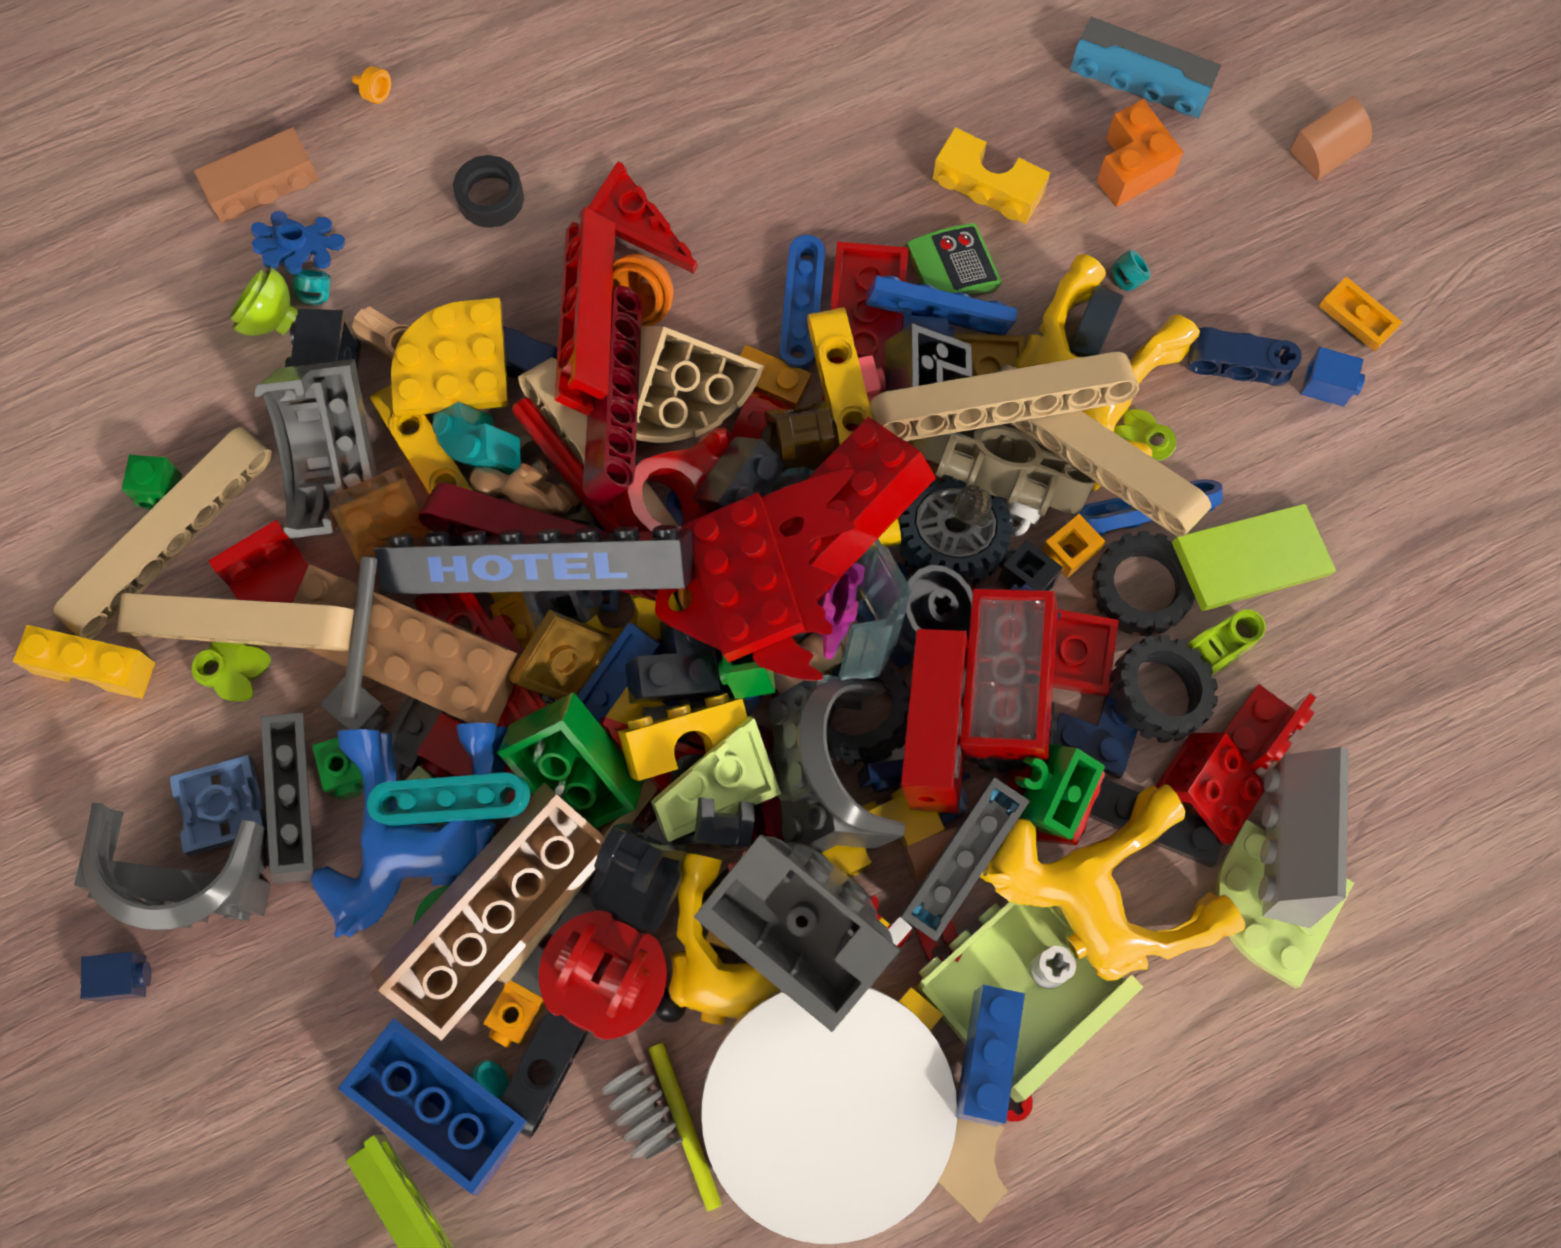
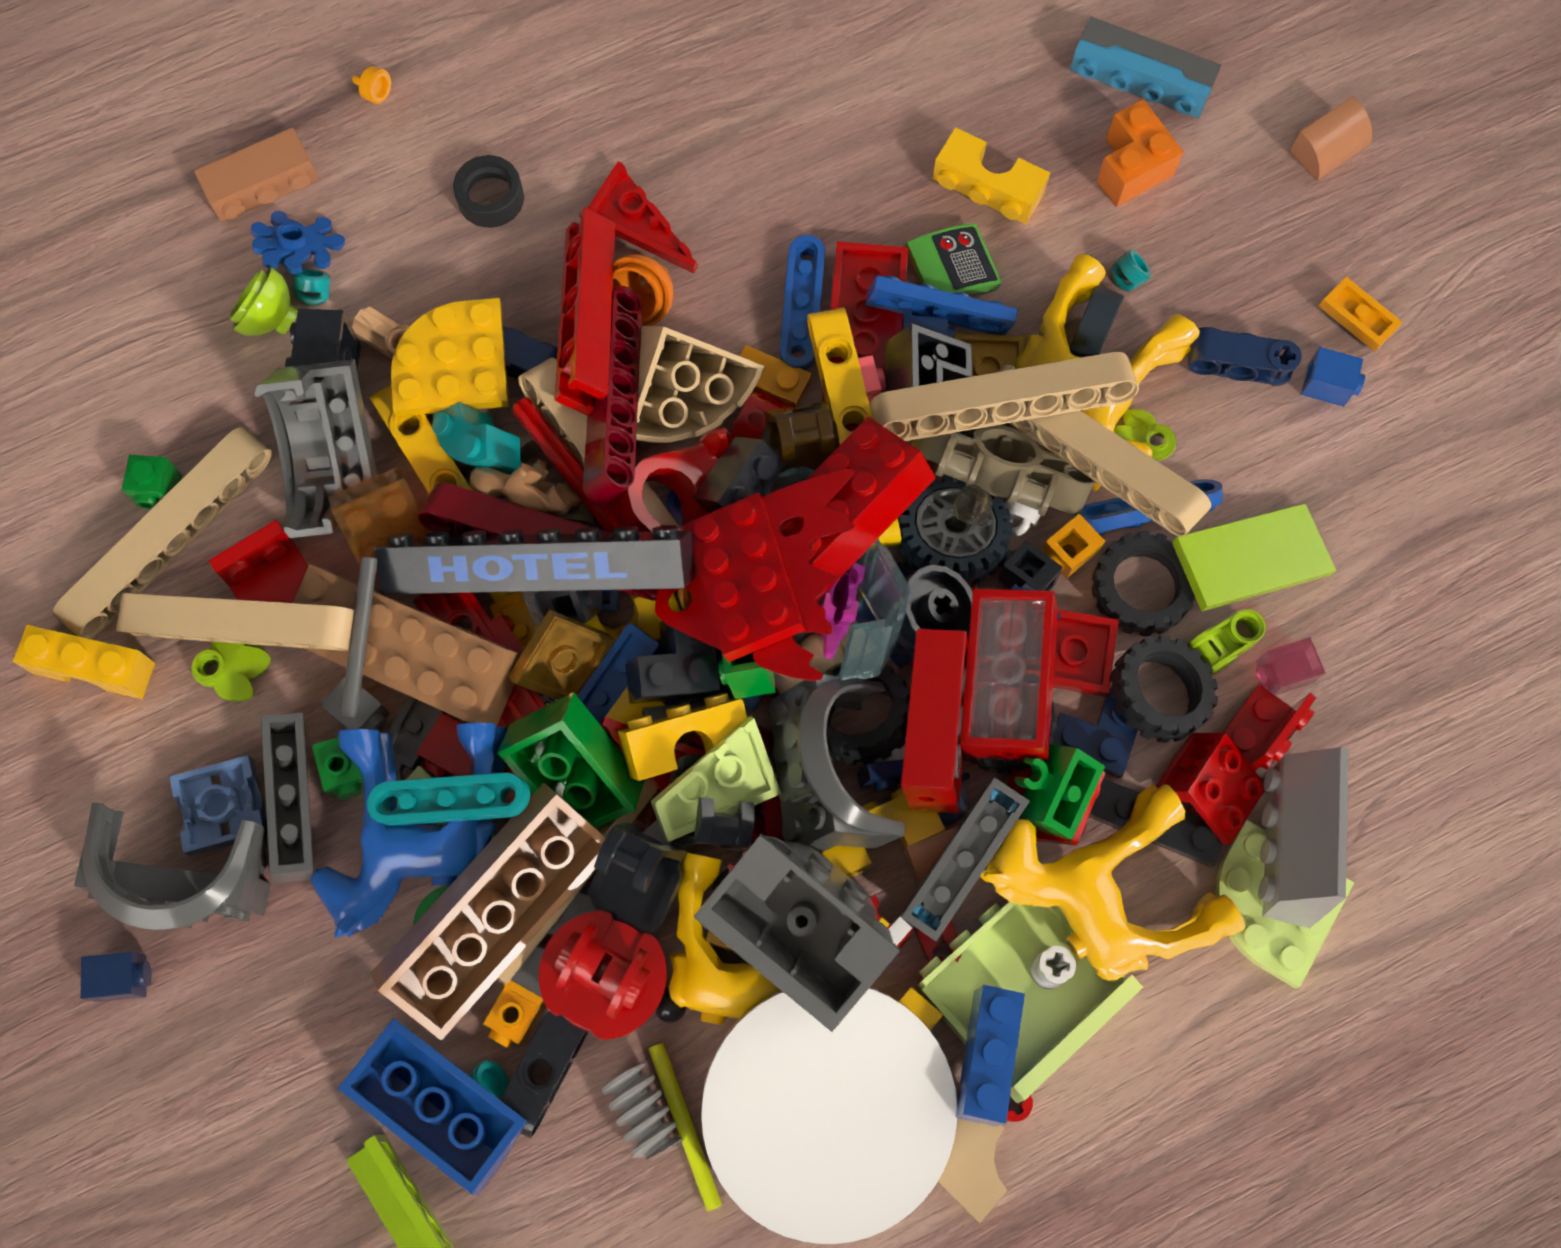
none -> clear pink brick [1256,637,1326,695]

